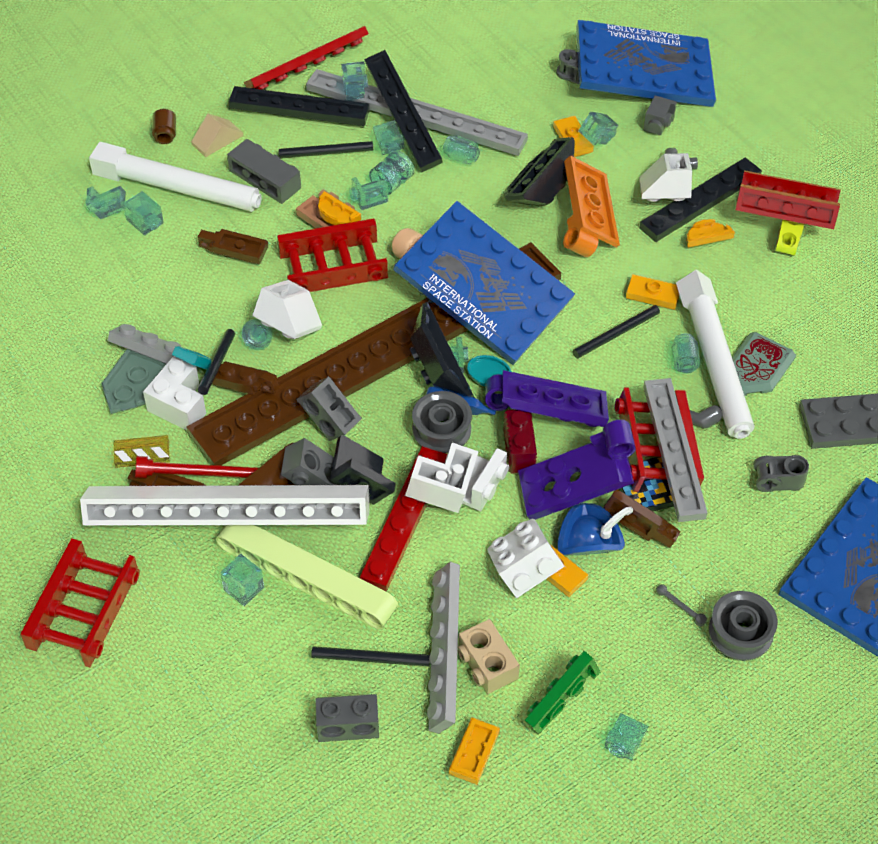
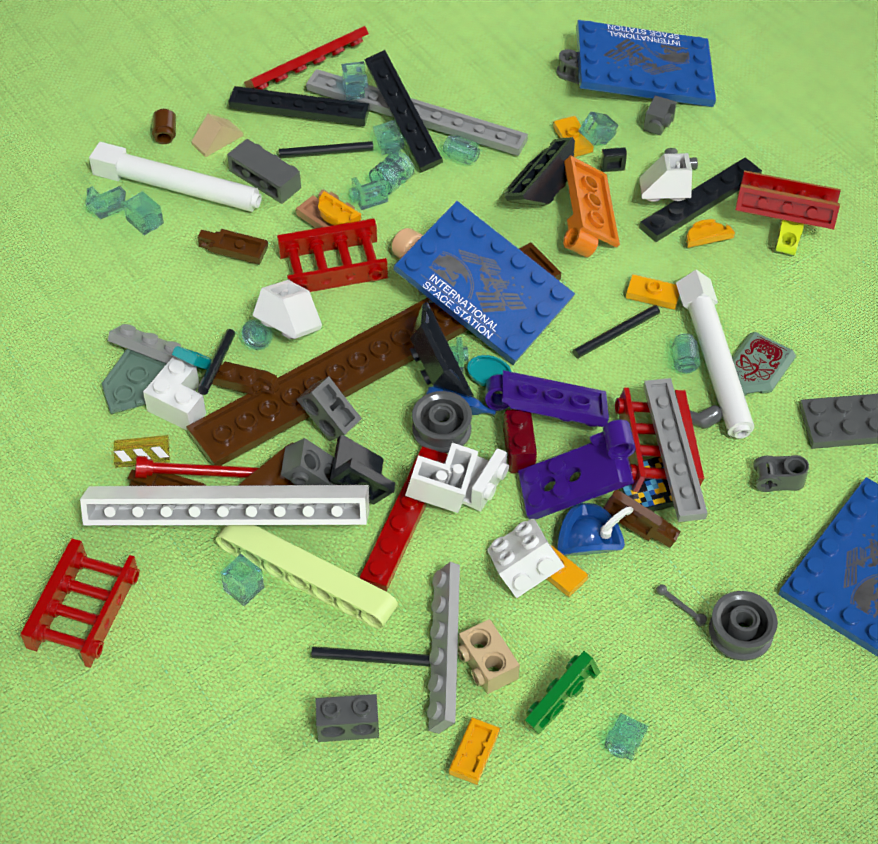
none -> black tile [600,147,627,172]

